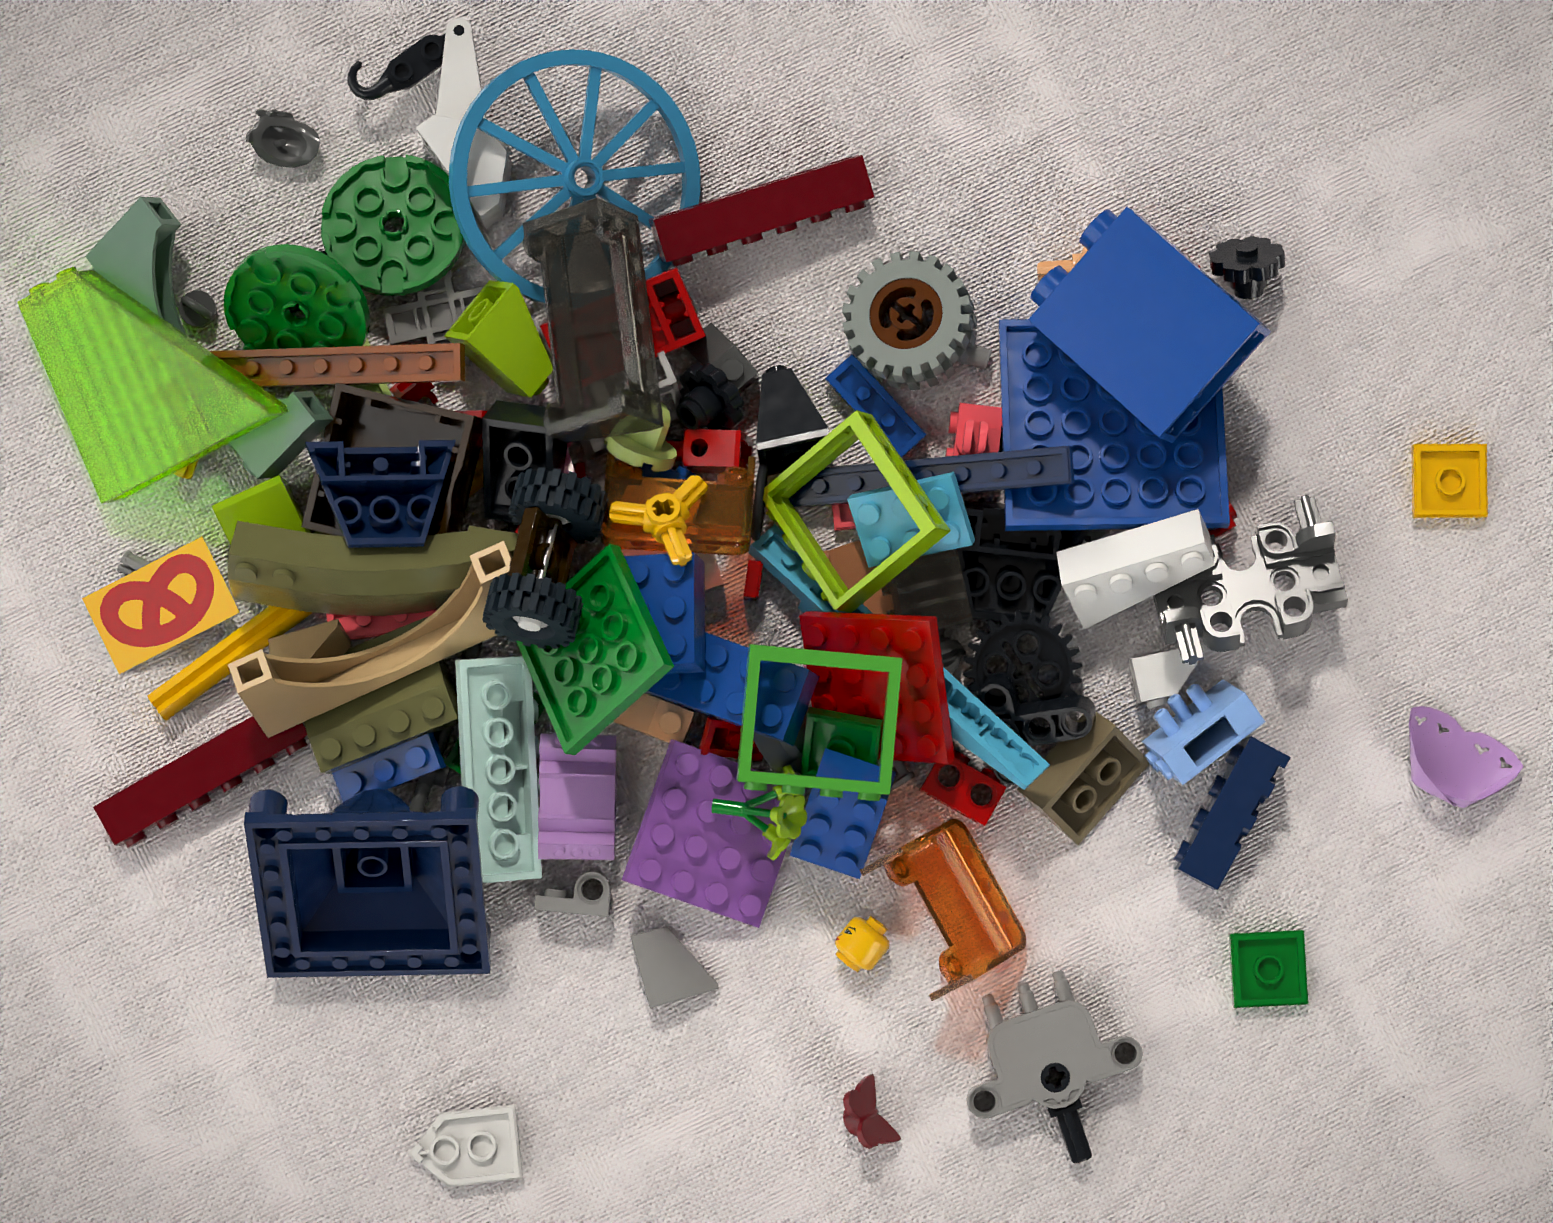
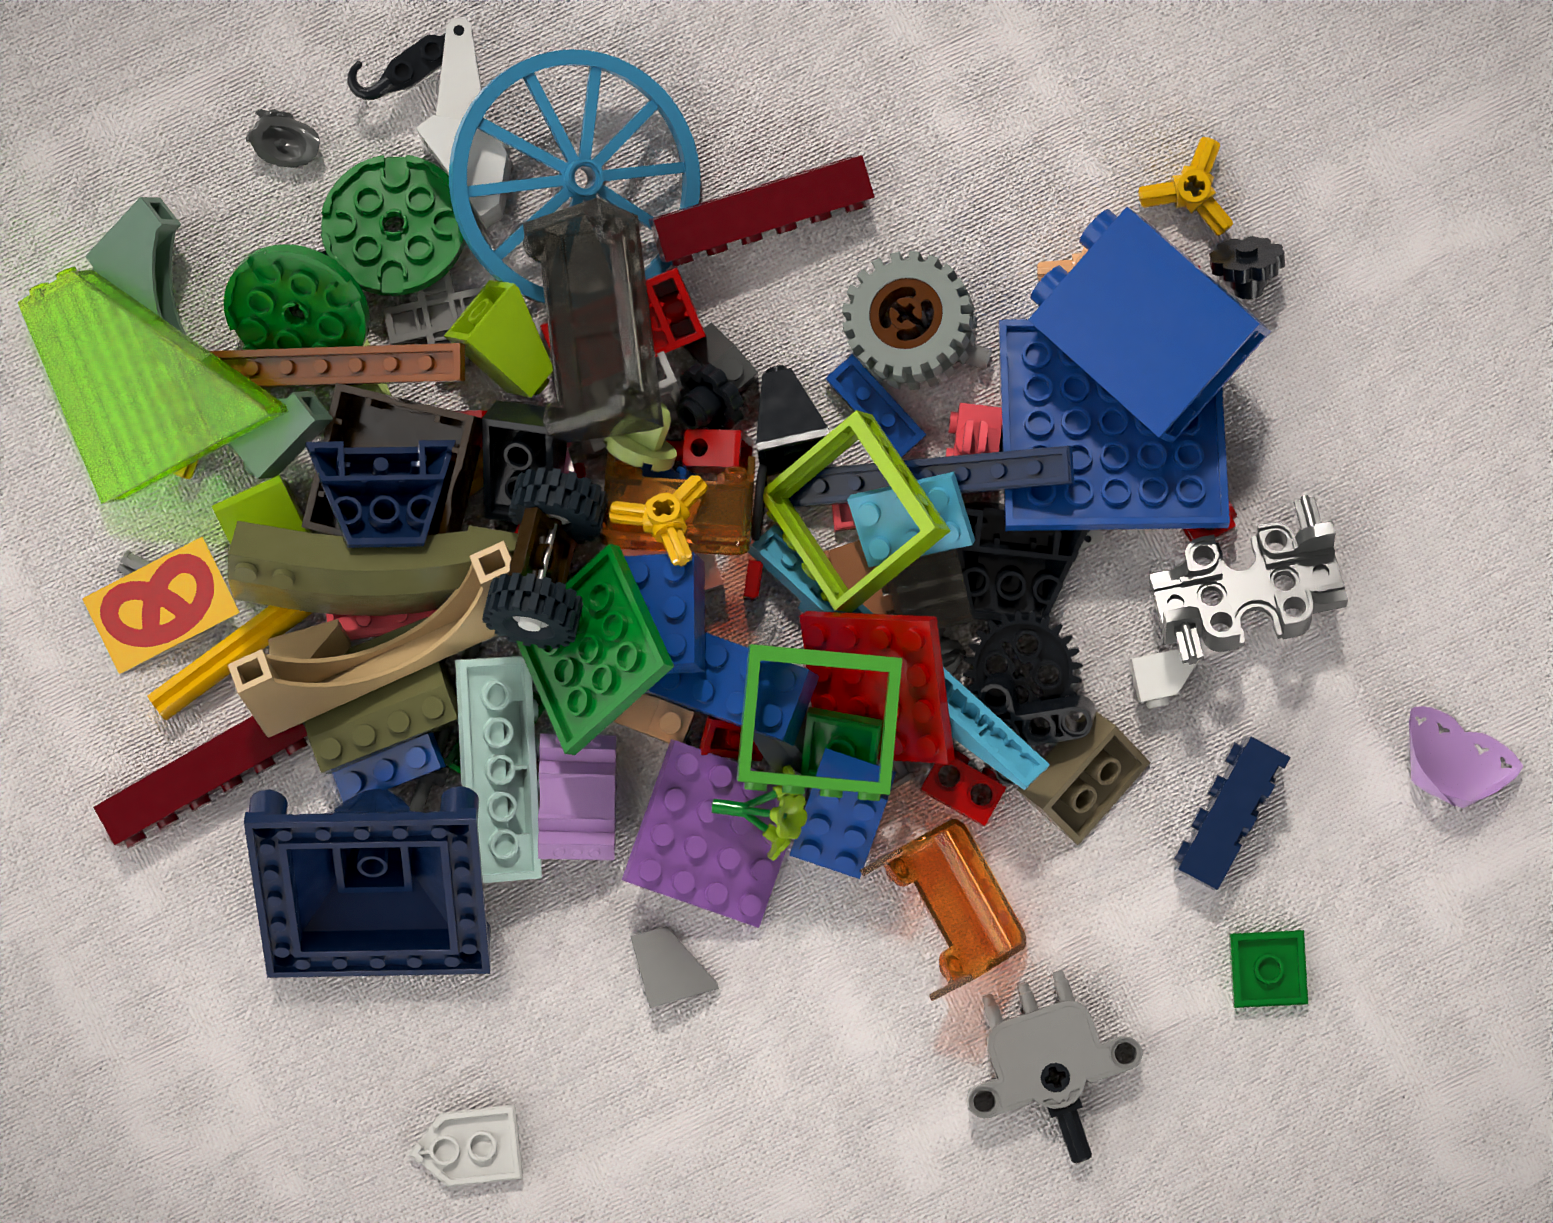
dark grey tile [179,290,217,328] -> none
red tile [389,382,438,404] -> none
light grey plate [534,872,611,917] -> none
yellow head [835,916,890,972] -> none
dark red animal [843,1074,901,1149] -> none
white wedge [1056,509,1215,630] -> none
light blue piece [1142,679,1265,785] -> none
yellow tile [1411,444,1488,518] -> none
none -> yellow bush [1138,137,1233,236]

